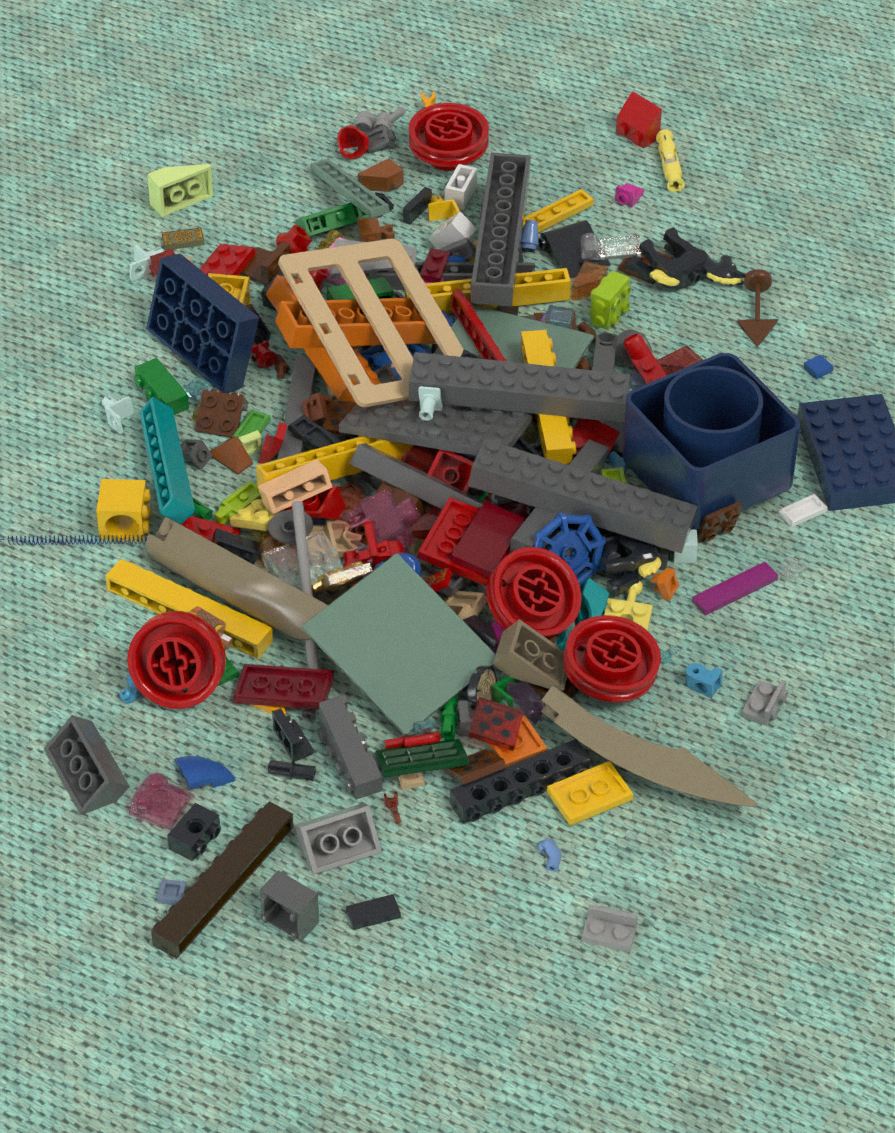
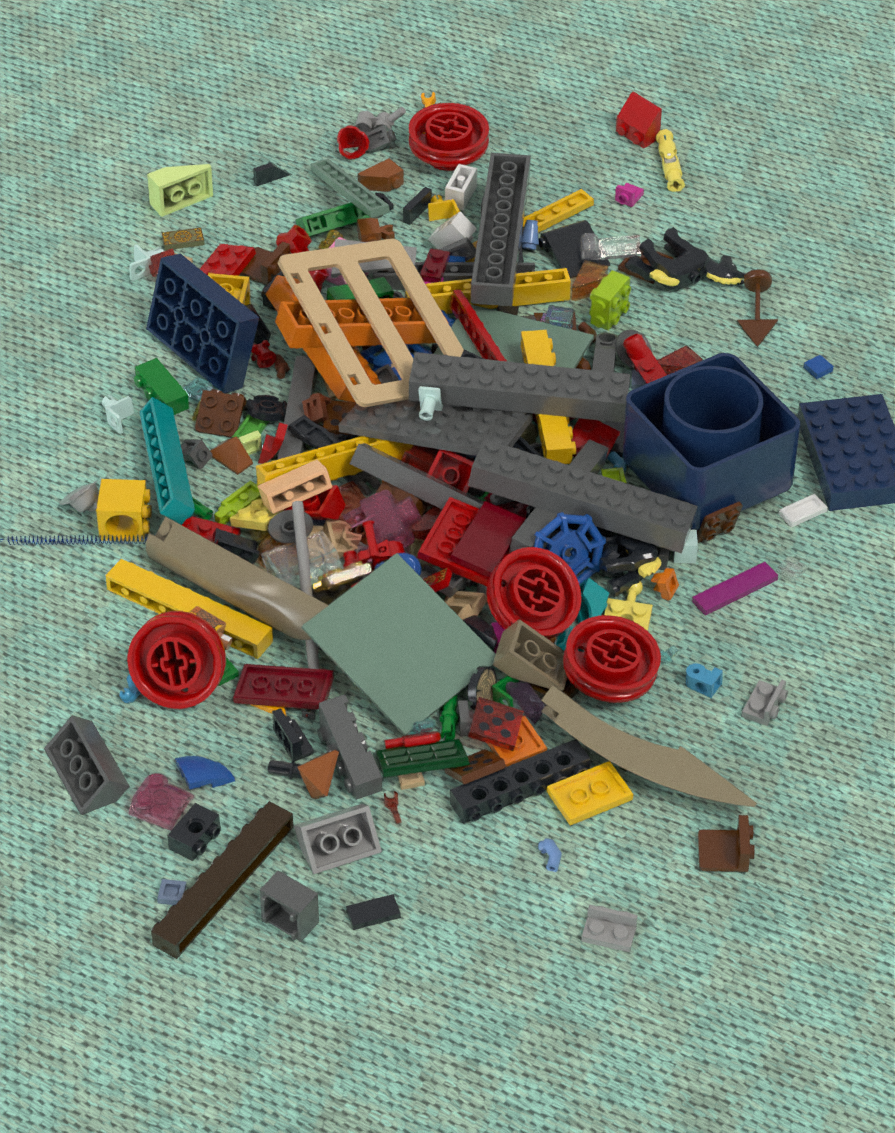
none -> light grey piece [60,481,99,513]
none -> black tile [246,395,287,421]
none -> black tile [253,162,290,186]
none -> dark orange slope [297,750,339,799]
none -> reddish brown bracket [698,815,755,872]

